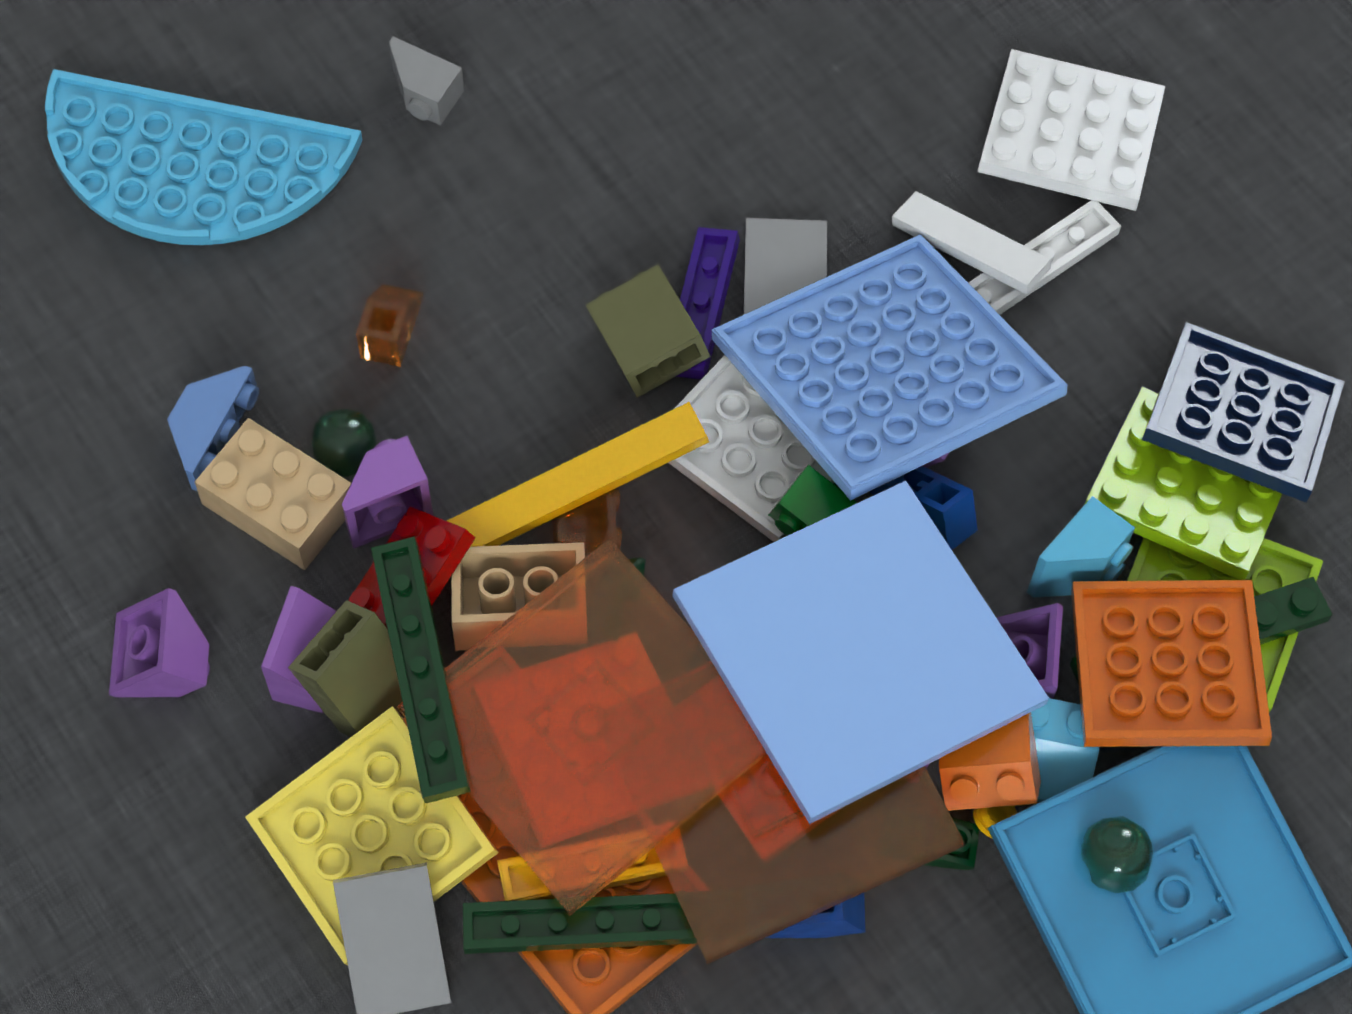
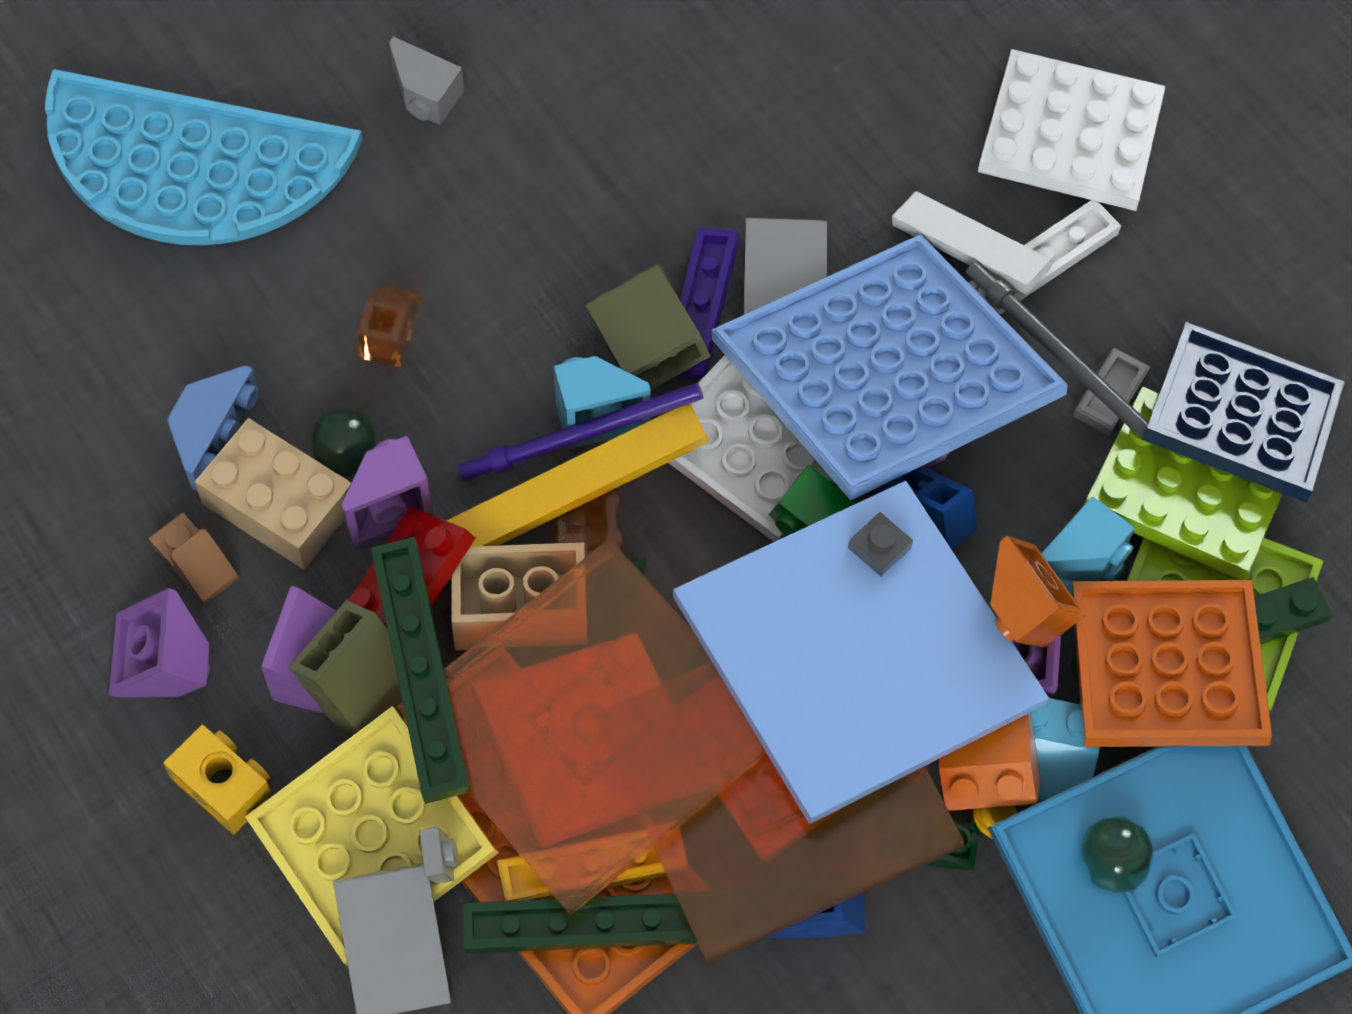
none -> medium nougat slope [148,513,239,605]
none -> yellow brick [163,724,272,835]
none -> light grey plate [419,827,459,884]
none -> dark purple bar [459,383,703,481]
none -> medium azure slope [554,356,651,449]
none -> dark grey plate [848,512,914,576]
none -> dark grey bar [966,261,1148,439]
none -> orange slope [990,535,1086,648]
none -> light grey tile [1073,348,1150,436]

